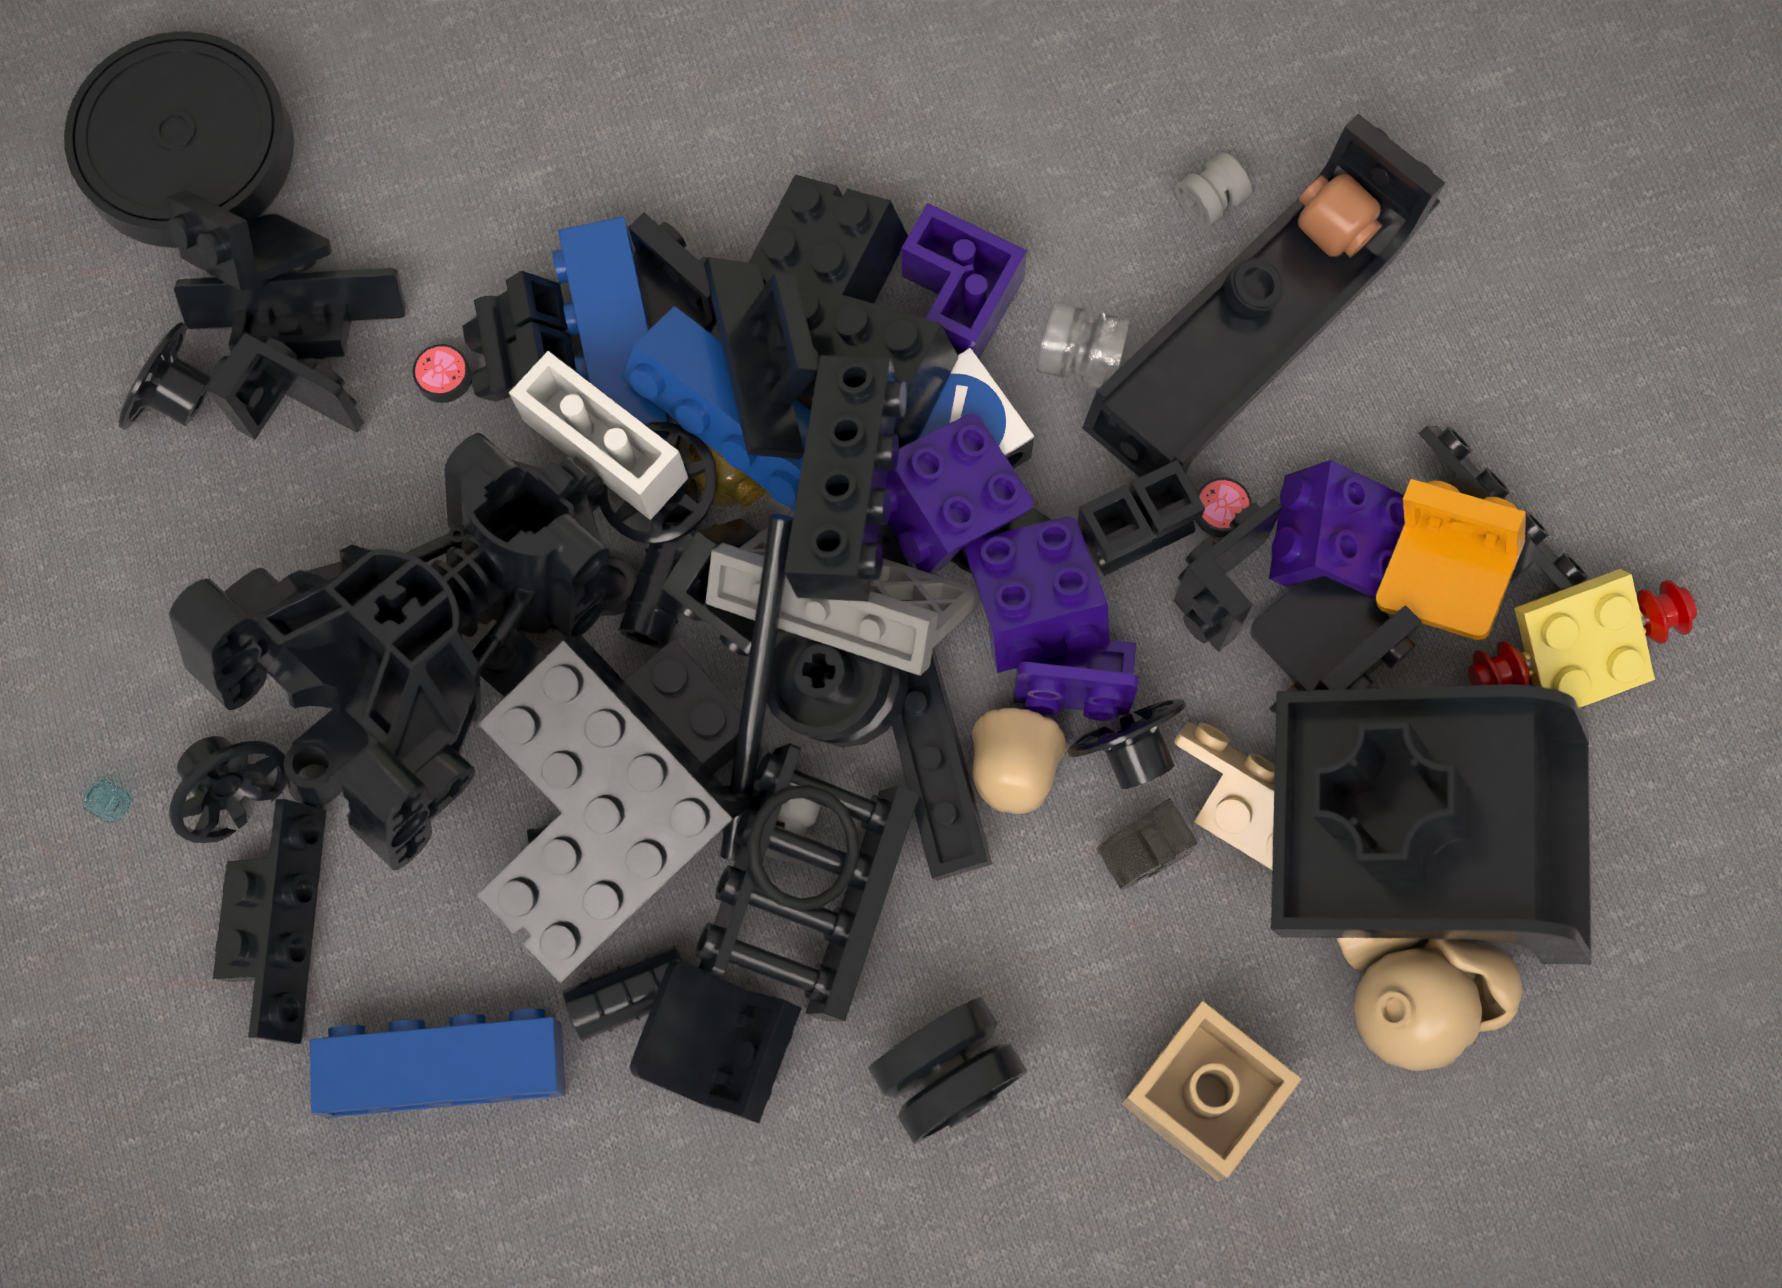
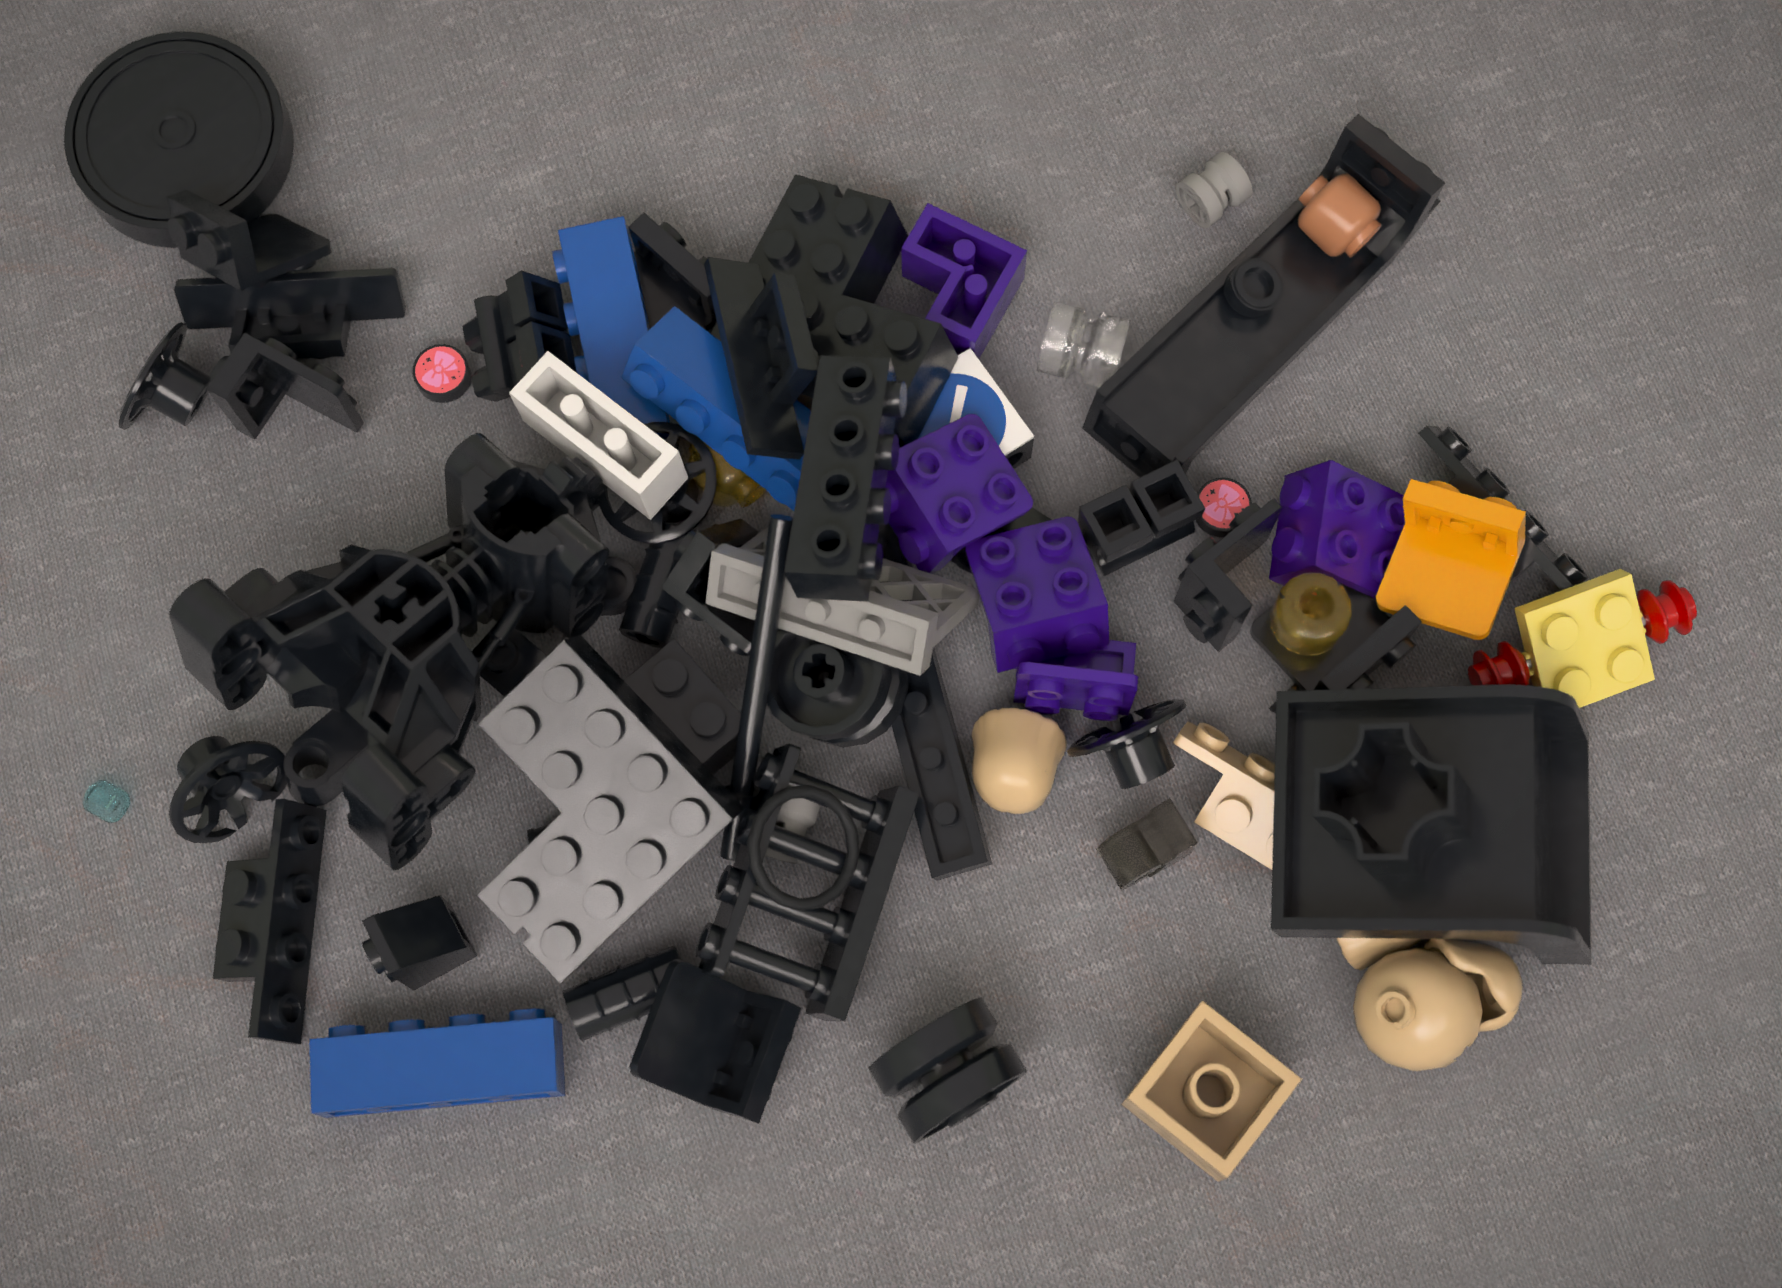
none -> black slope [362,895,477,991]
none -> clear yellow head [1270,573,1352,656]

